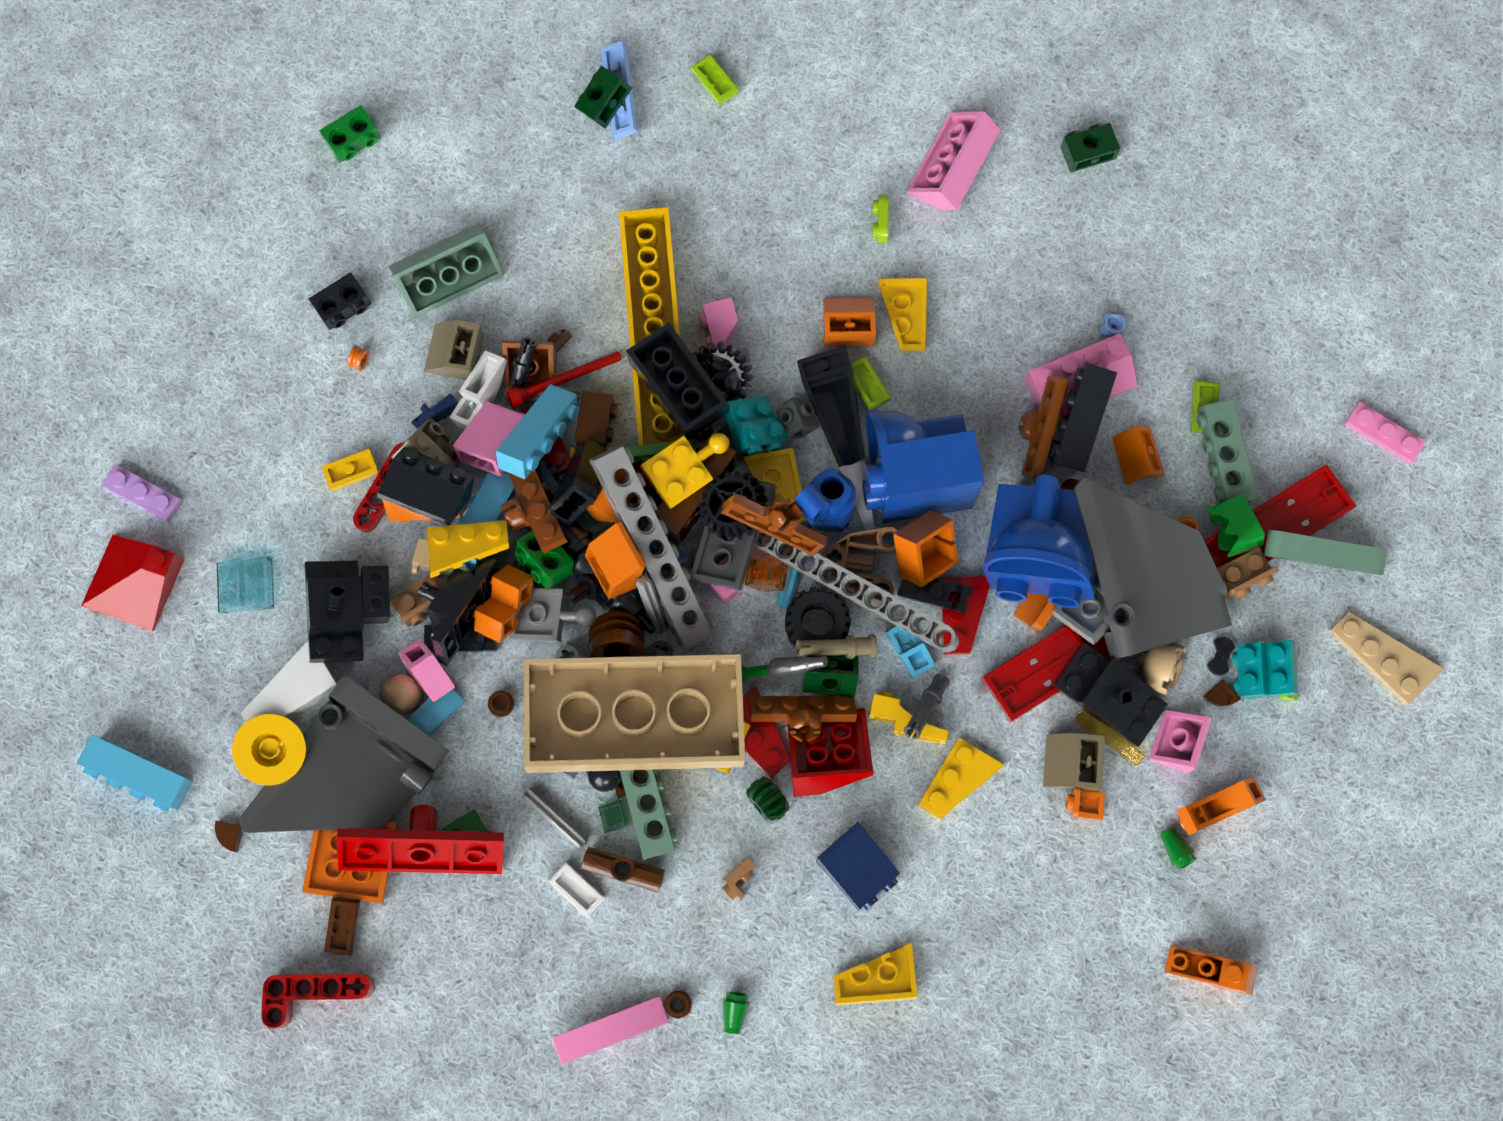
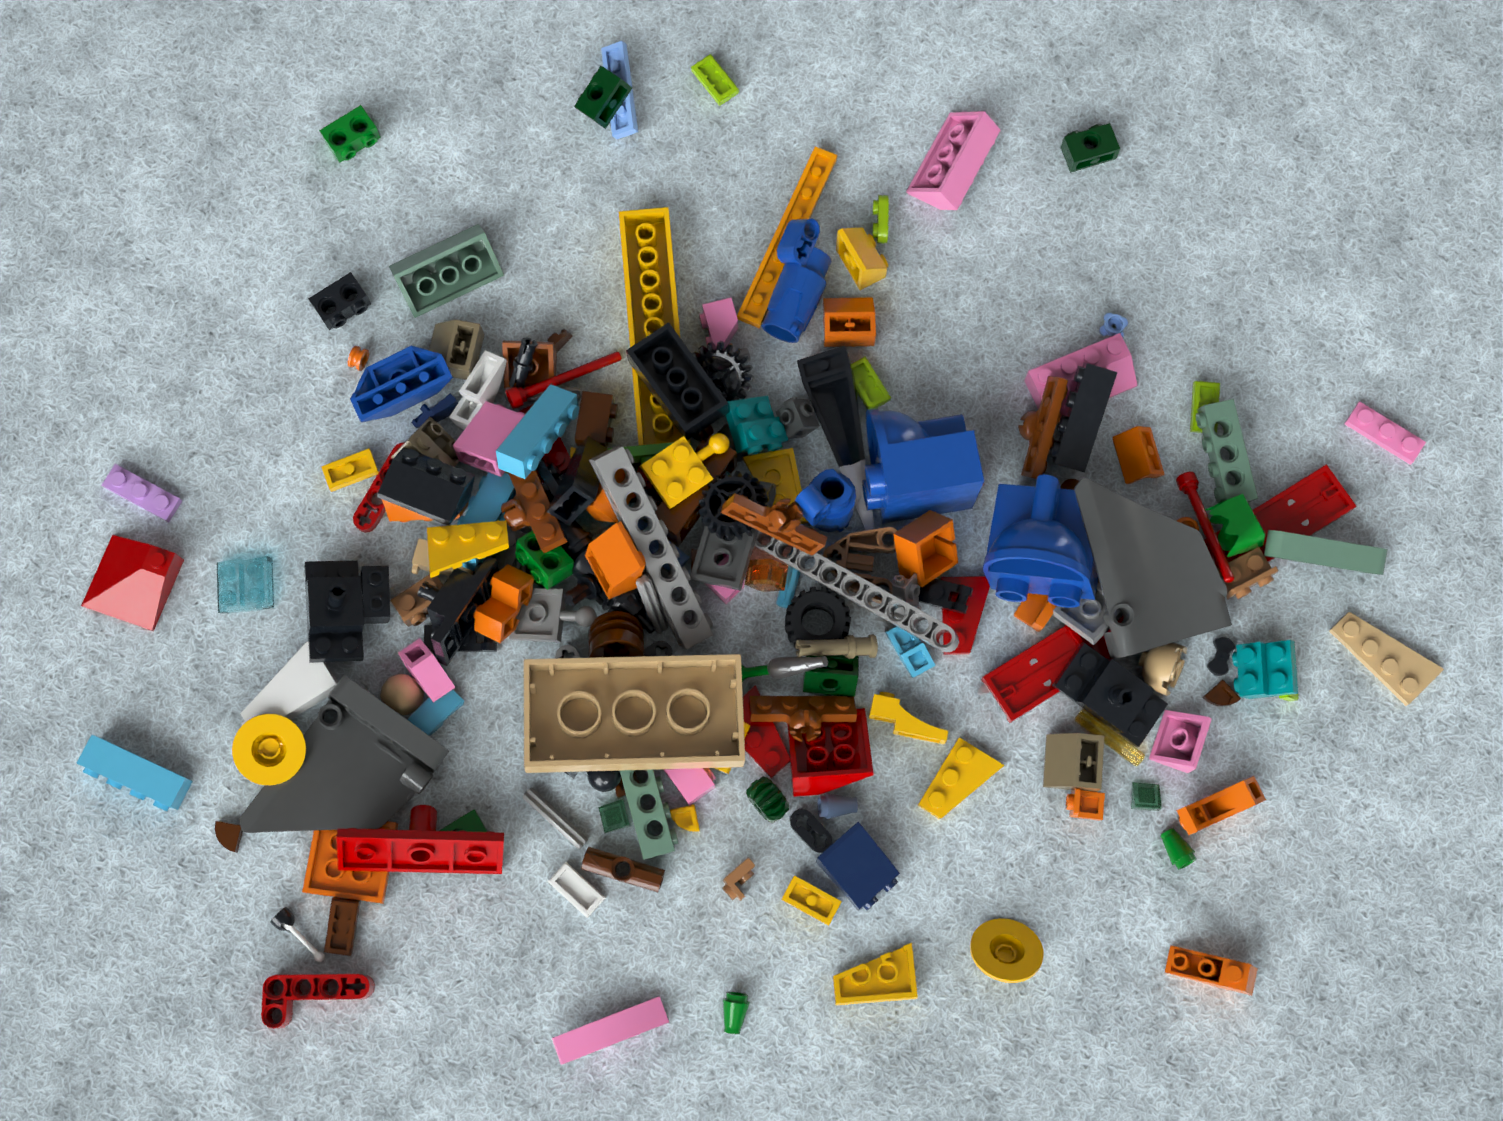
reddish brown plate [488,691,514,717] -> none
reddish brown plate [664,990,692,1018] -> none
yellow wing [877,278,928,353] -> none
dark grey pin [904,674,950,740] -> none
none -> hinge [270,907,325,962]
none -> blue wedge [350,345,453,422]
none -> bright pink slope [663,768,716,805]
none -> yellow tile [670,805,700,832]
none -> light orange plate [737,146,837,328]
none -> blue piece [762,219,832,343]
none -> yellow plate [781,875,842,926]
none -> black beam [790,809,832,854]
none -> sand blue cone [817,793,858,820]
none -> yellow slope [836,227,888,290]
none -> light grey hinge [892,573,921,619]
none -> yellow hat [970,918,1044,983]
none -> clear green slope [1131,782,1161,811]
none -> red piece [1176,471,1234,583]

